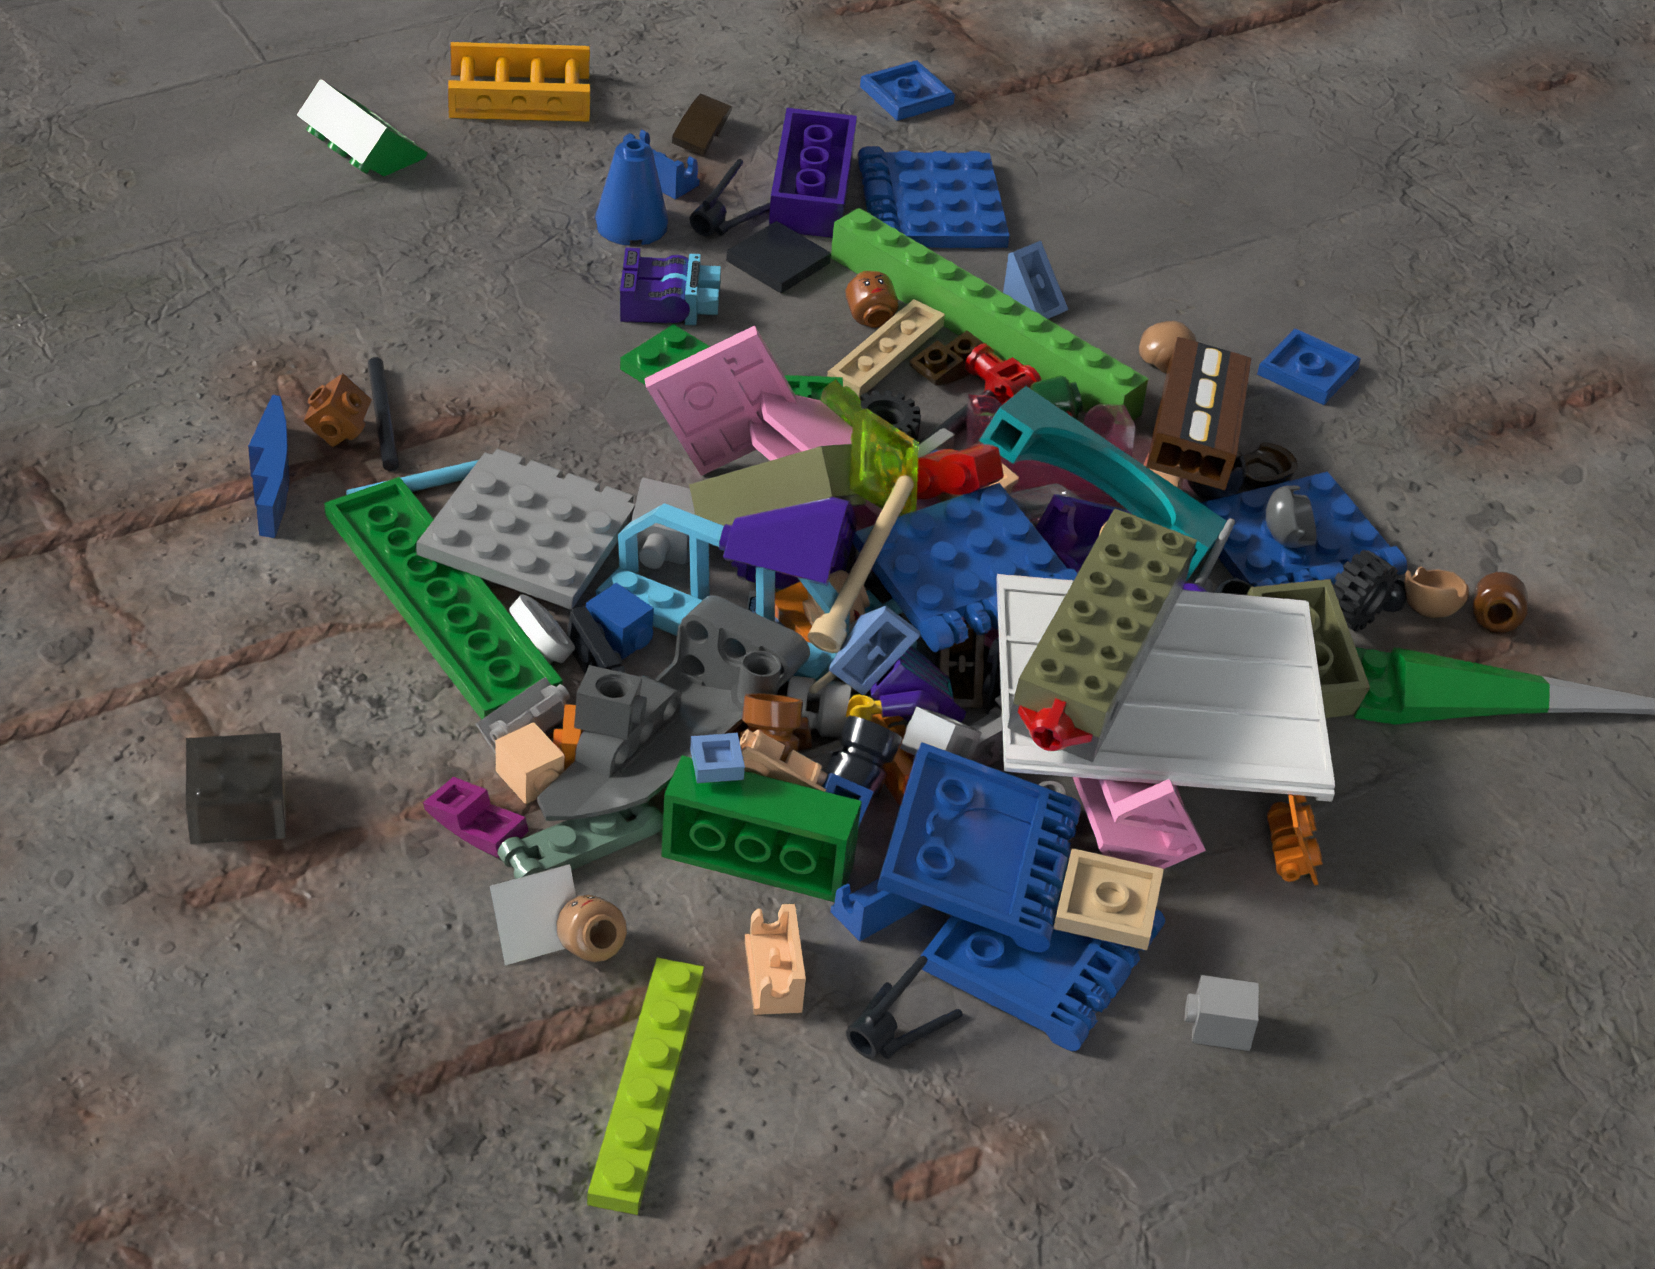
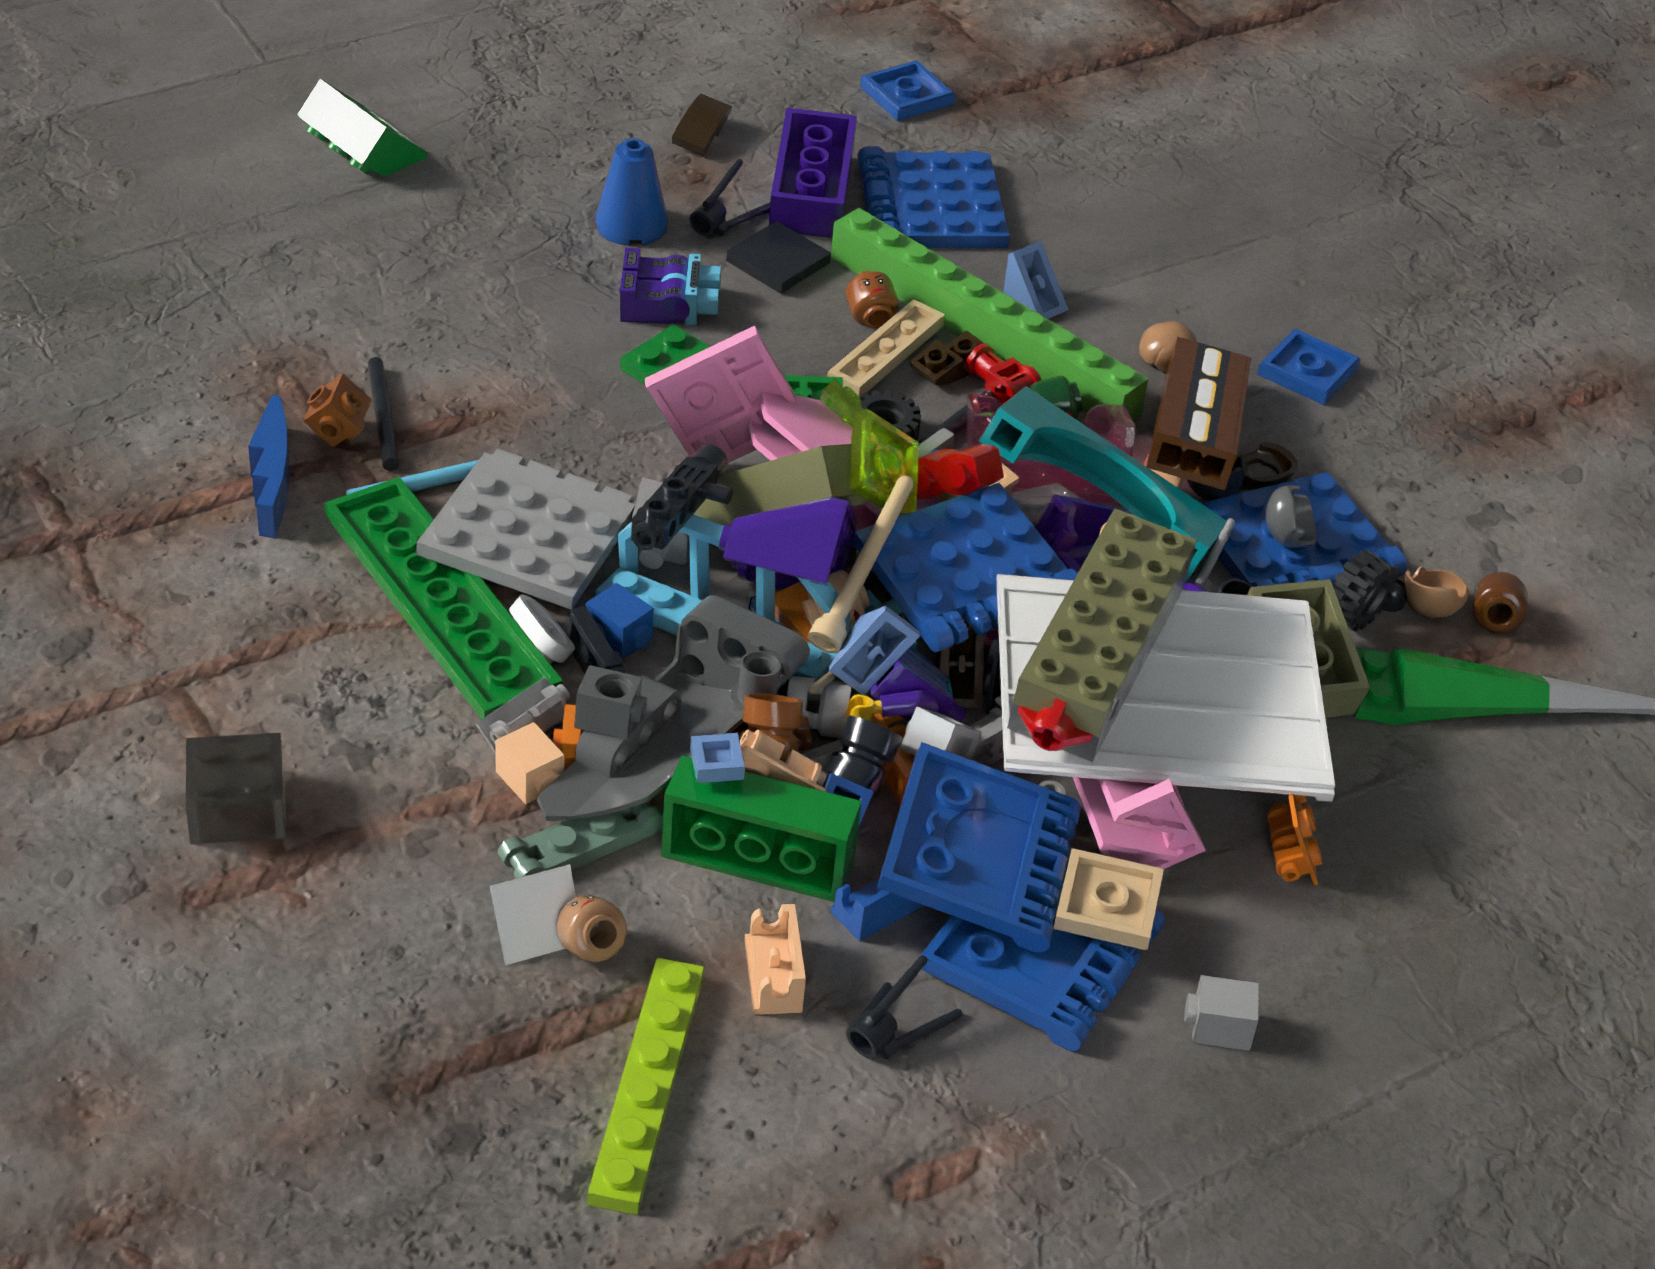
magenta slope [423,777,529,858] -> none
light orange fence [448,42,590,122] -> none
blue hinge [623,130,700,200] -> none
none -> black piece [631,444,733,550]

